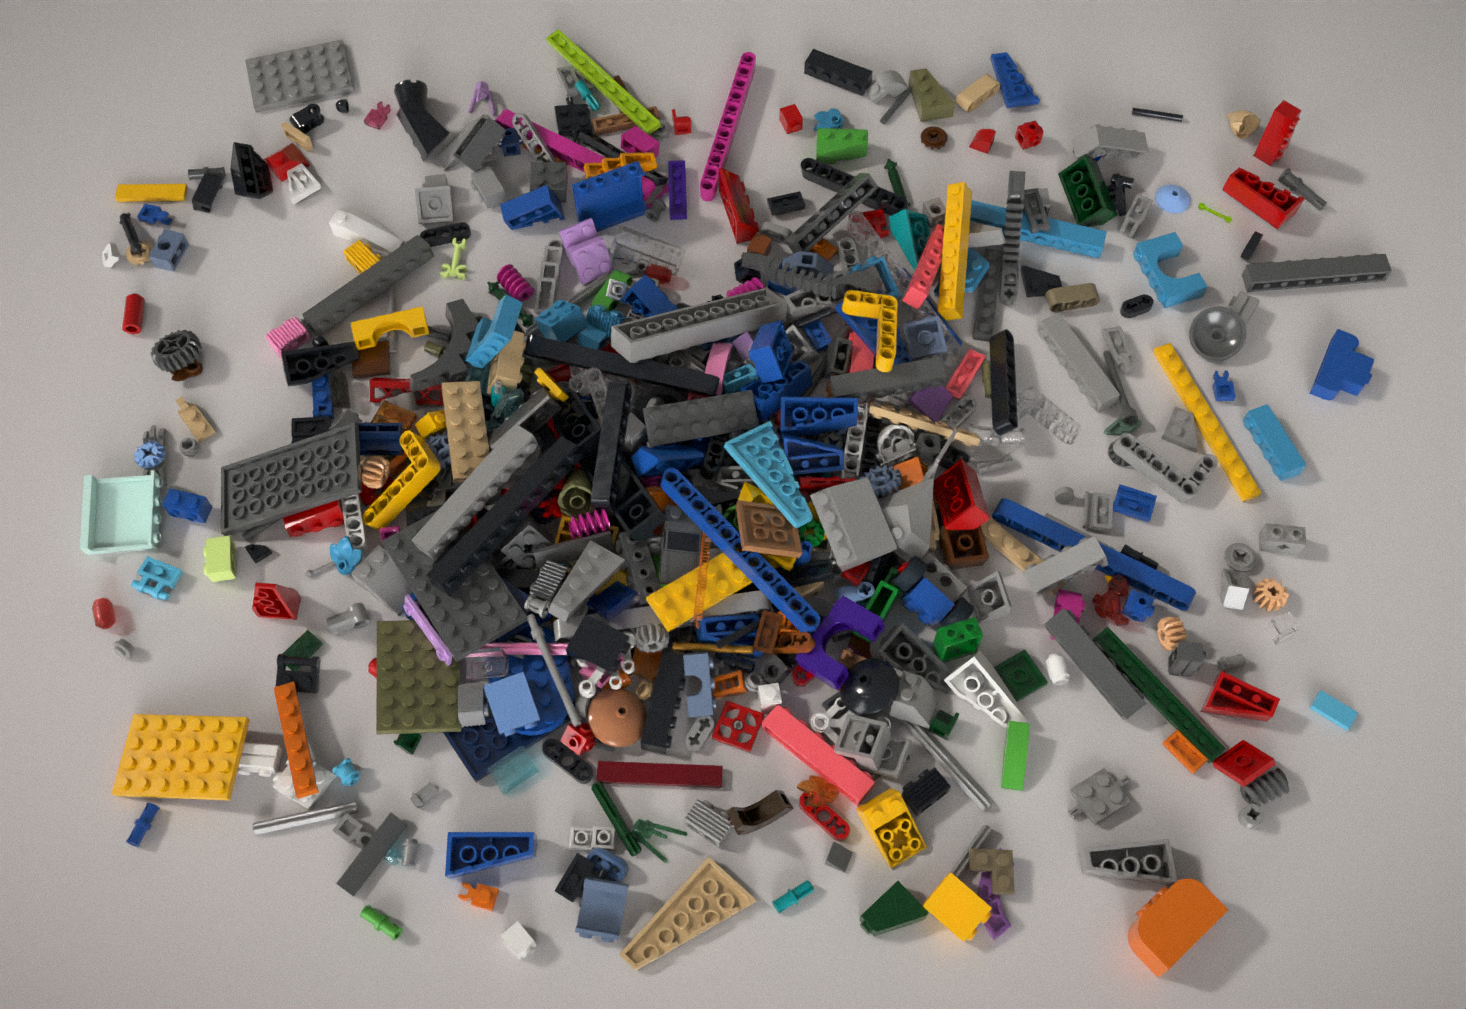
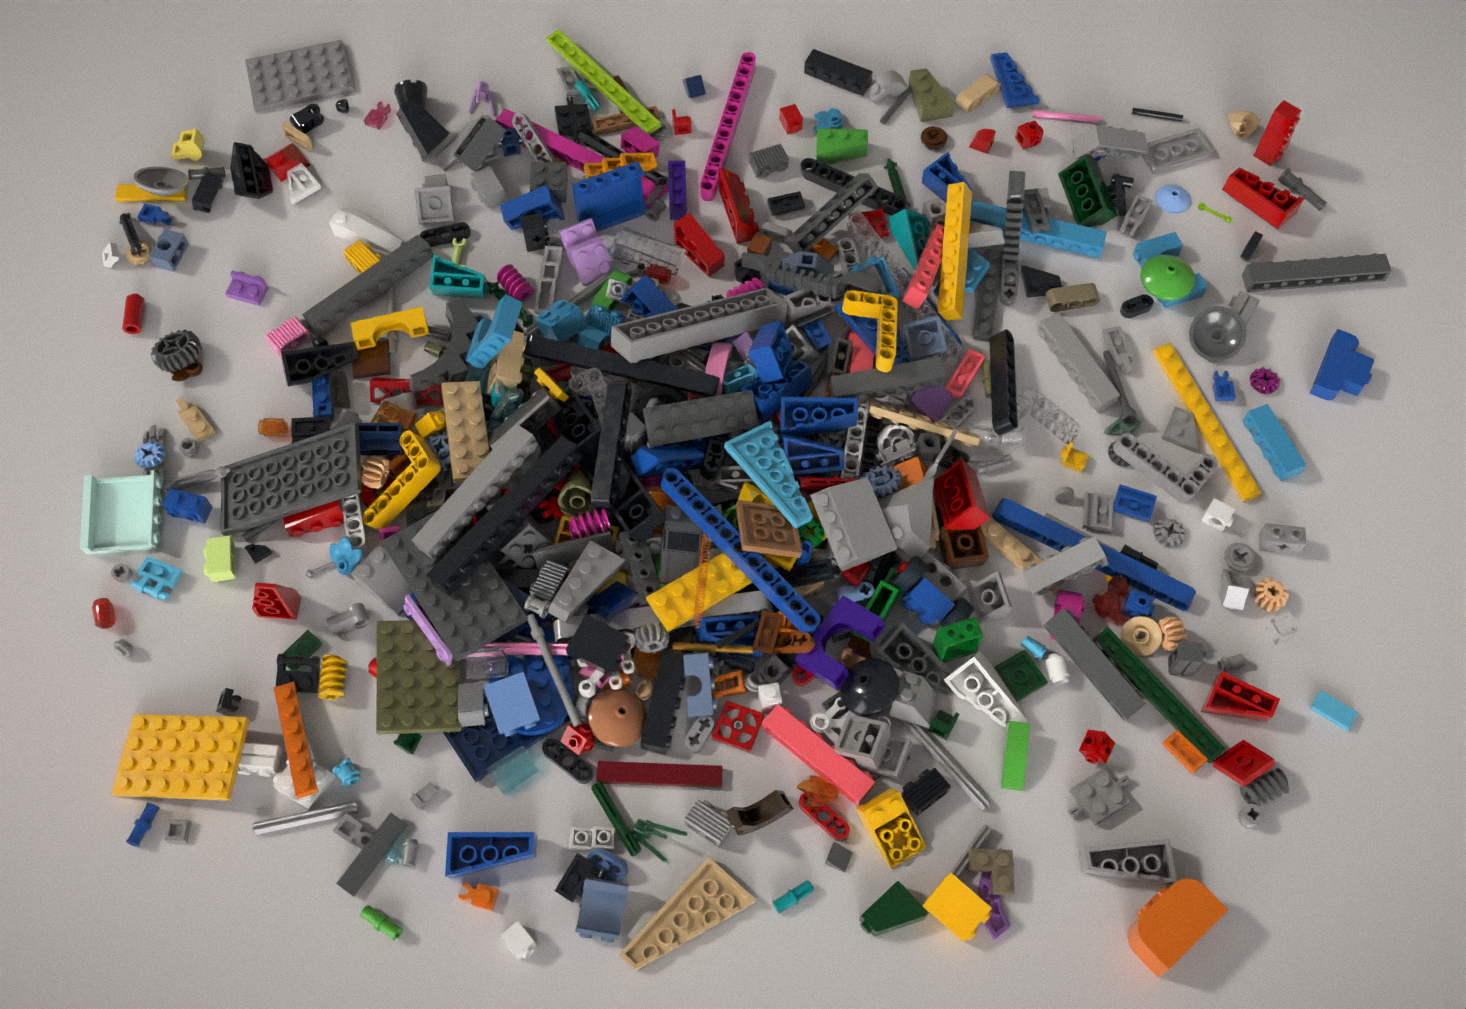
none -> light grey bush [111,563,132,582]
none -> light grey dish [134,166,189,196]
none -> light grey wheel [160,466,231,492]
none -> light grey tile [164,819,191,843]
none -> light yellow brick [171,129,205,162]
none -> black tile [216,688,242,714]
none -> medium lavender bracket [225,271,268,306]
none -> clear orange brick [258,418,288,437]
none -> yellow piece [318,655,348,700]
none -> teal wedge [429,254,488,299]
none -> black brick [520,213,550,252]
none -> red wedge [673,212,725,277]
none -> dark blue brick [683,75,706,98]
none -> dark grey brick [749,143,789,177]
none -> blue wedge [922,152,973,203]
none -> medium azure pin [1021,635,1048,659]
none -> bright pink bar [1032,110,1101,123]
none -> yellow bracket [1060,441,1089,473]
none -> red brick [1079,729,1115,764]
none -> tan dish [1121,616,1162,656]
none -> bright green dish [1140,254,1195,301]
none -> light grey tile [1142,128,1215,174]
none -> light grey gear [1154,517,1185,547]
none -> white brick [1201,498,1235,532]
none -> magenta gear [1250,367,1280,394]

